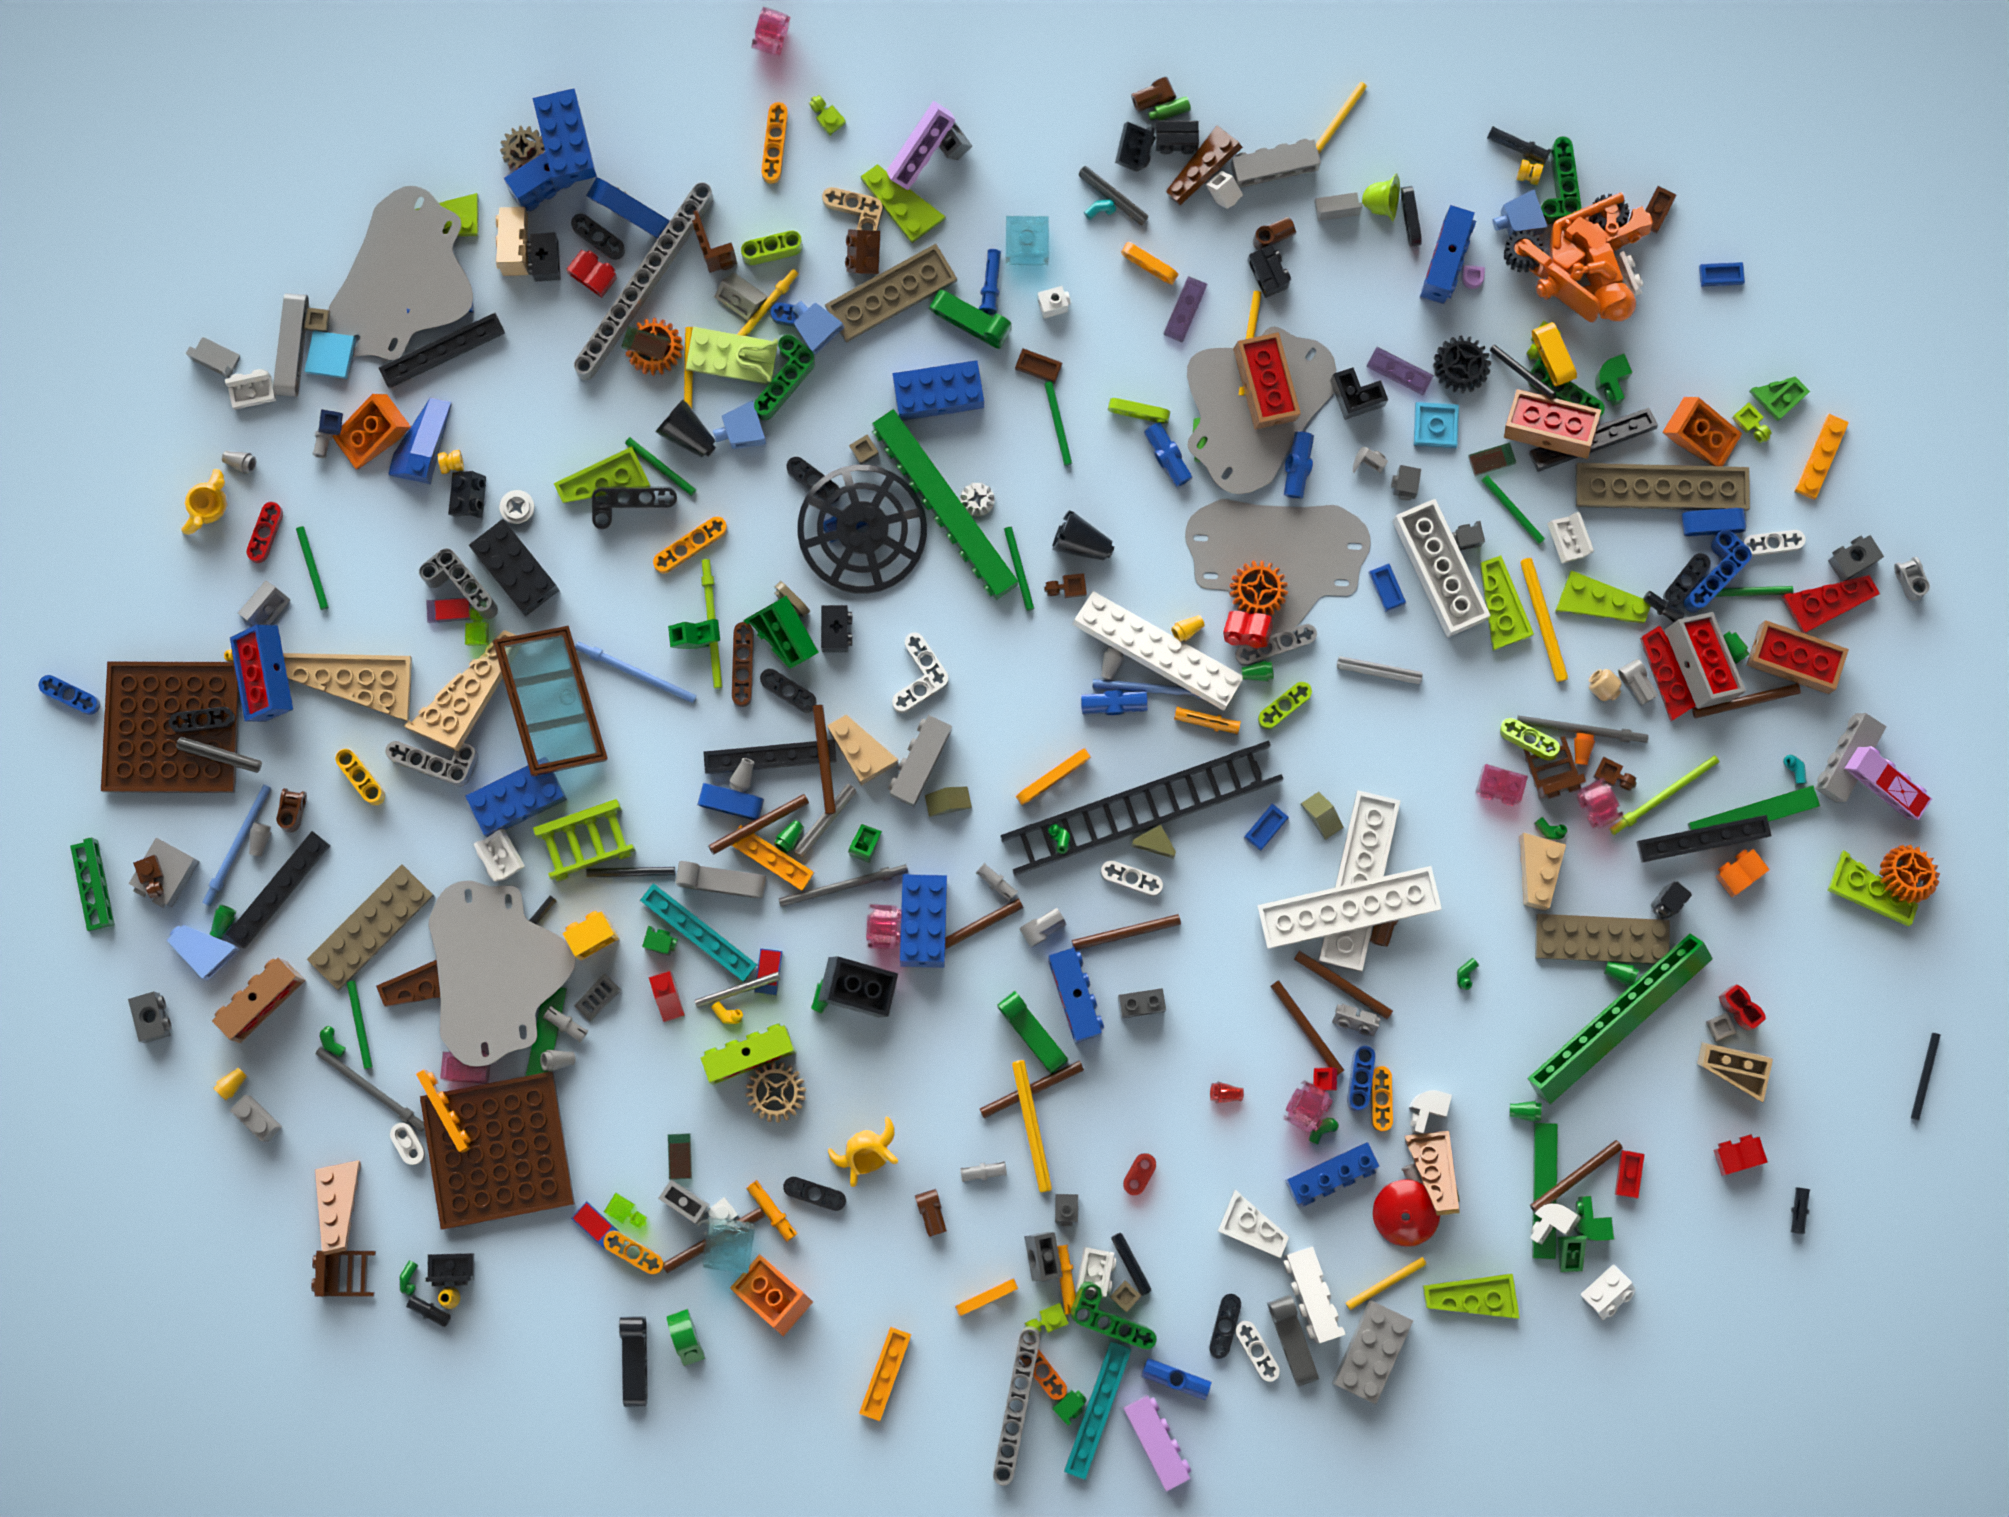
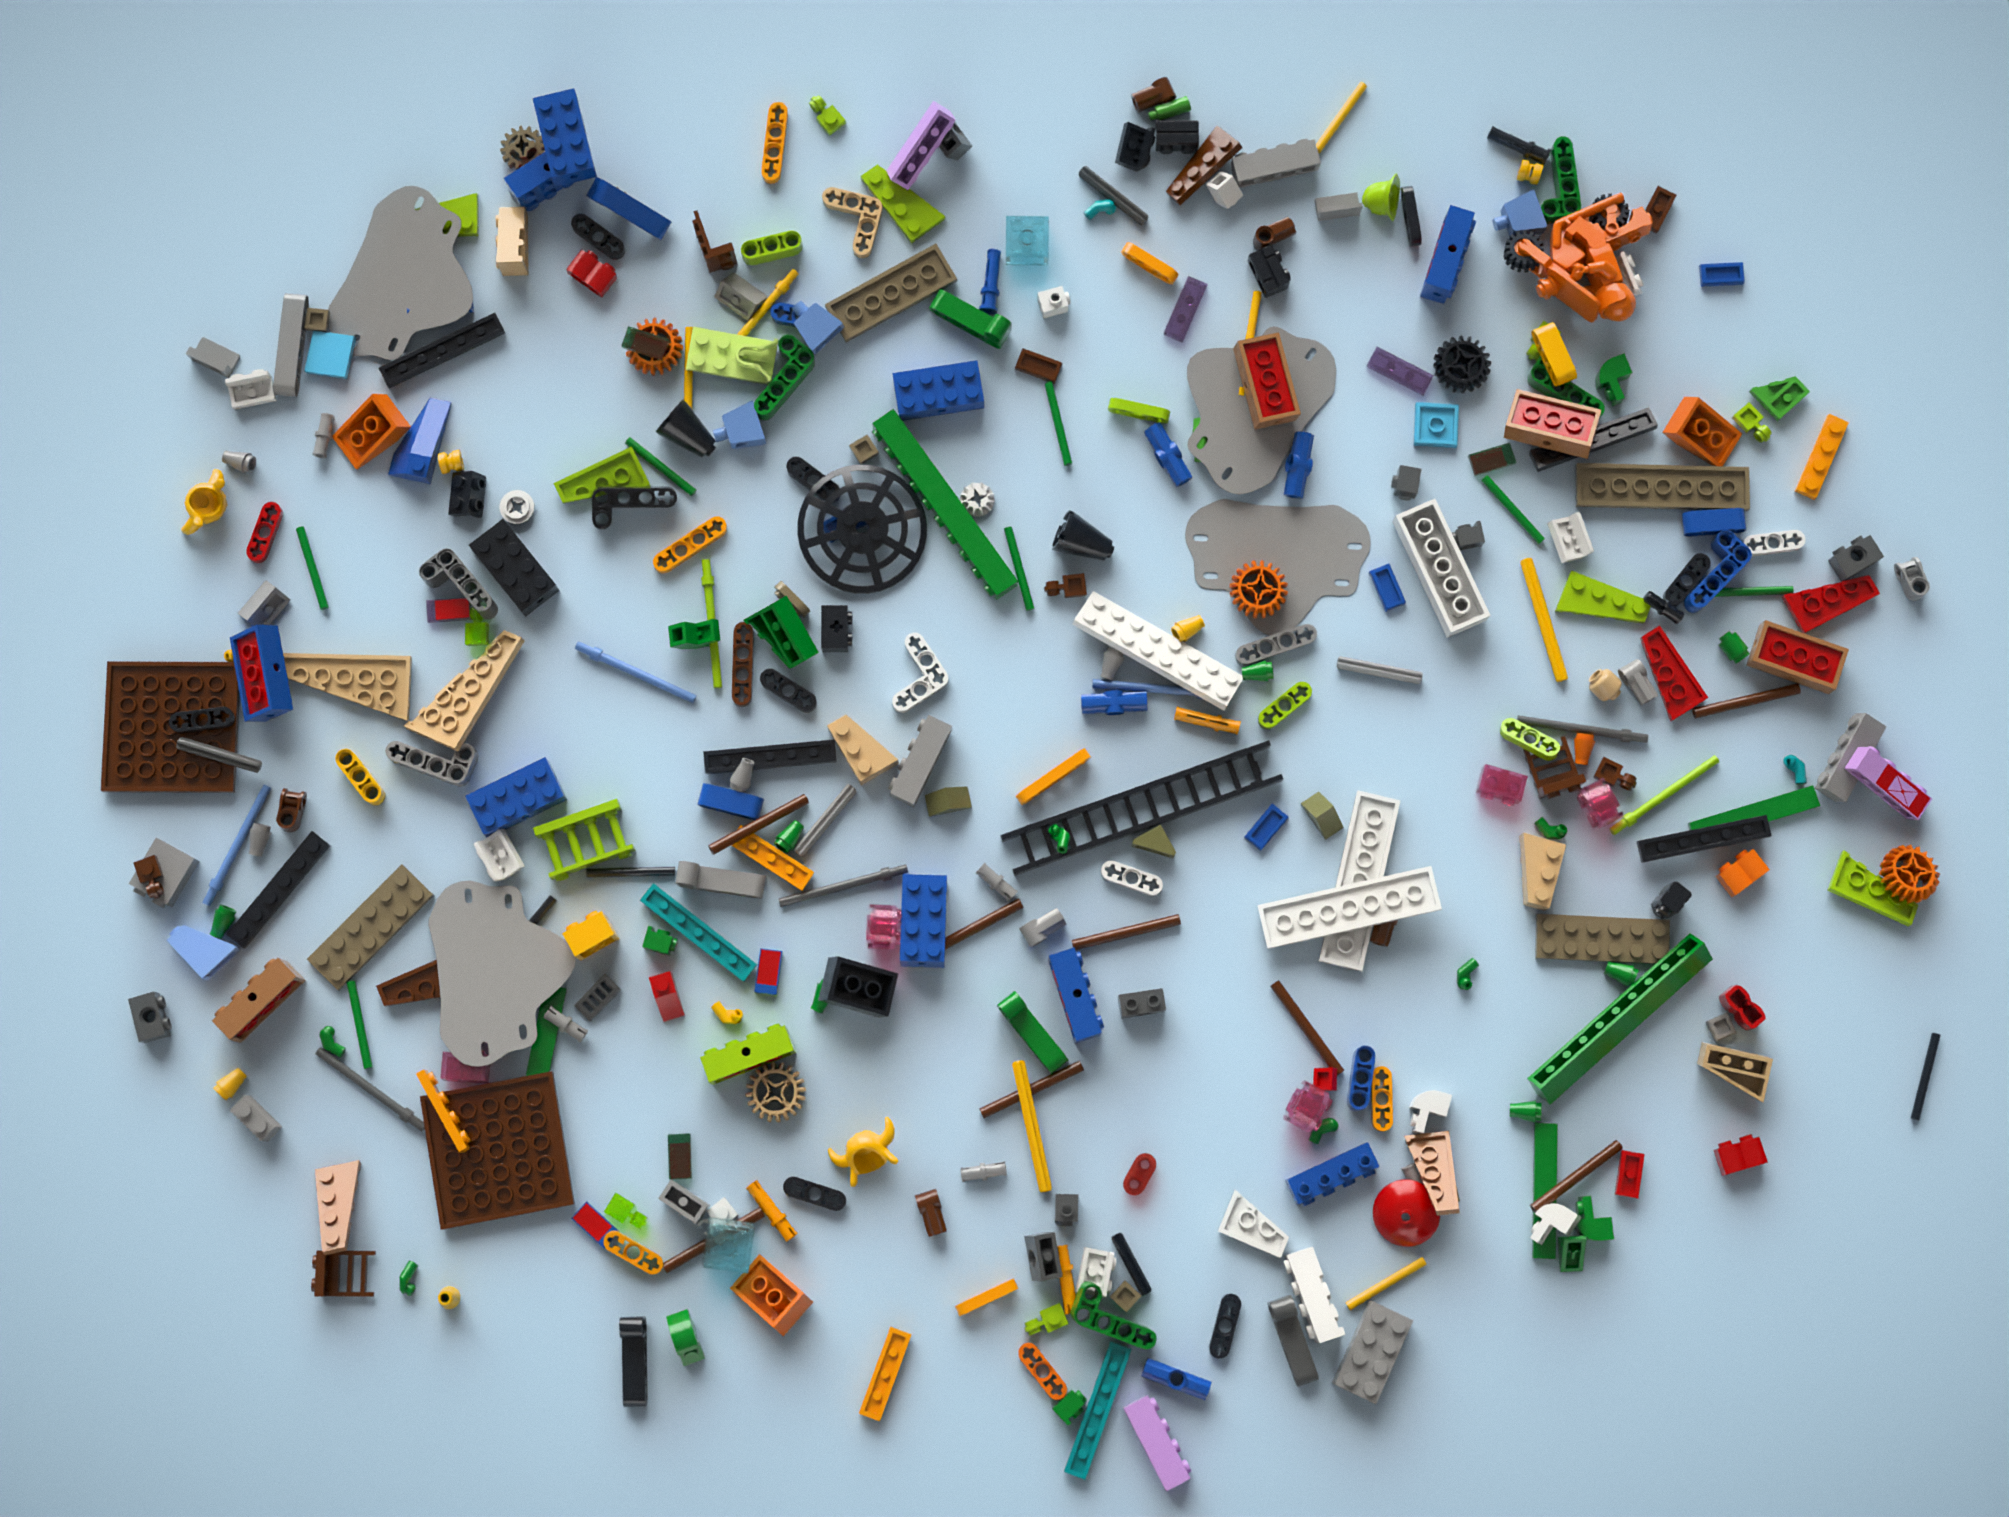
blue beam [38,675,100,715] -> none
green fence [70,837,115,931] -> none
dark blue tile [318,409,343,436] -> none
white plate [390,1123,425,1165] -> none
black axle [406,1294,451,1327] -> none
black bracket [425,1253,474,1286] -> none
clear light blue door [492,626,608,777] -> none
black brick [527,232,561,282] -> none
light grey cone [540,1050,576,1072] -> none
light grey beam [574,182,713,380] -> none
flat silver bar [695,972,781,1008] -> none
clear pink brick [751,7,791,56] -> none
reddish brown piece [812,705,836,814] -> none
reddish brown bracket [845,229,880,274] -> none
green slope [848,824,882,863] -> none
light grey beam [993,1326,1040,1485] -> none
clear red cone [1210,1081,1244,1103] -> none
brick [1223,611,1273,648] -> none
white beam [1235,1321,1280,1381] -> none
reddish brown piece [1294,950,1393,1020] -> none
black brick [1330,367,1388,420] -> none
light grey hinge [1332,1004,1380,1036] -> none
light grey plate [1353,447,1388,473] -> none
lime wing [1422,1273,1520,1319] -> none
lavender tile [1462,265,1485,289] -> none
lime wing [1480,555,1534,651] -> none
black bar [1490,345,1556,399] -> none
white bracket [1581,1264,1636,1320] -> none
brick [1665,612,1746,709] -> none
black pin [1790,1187,1810,1234] -> none

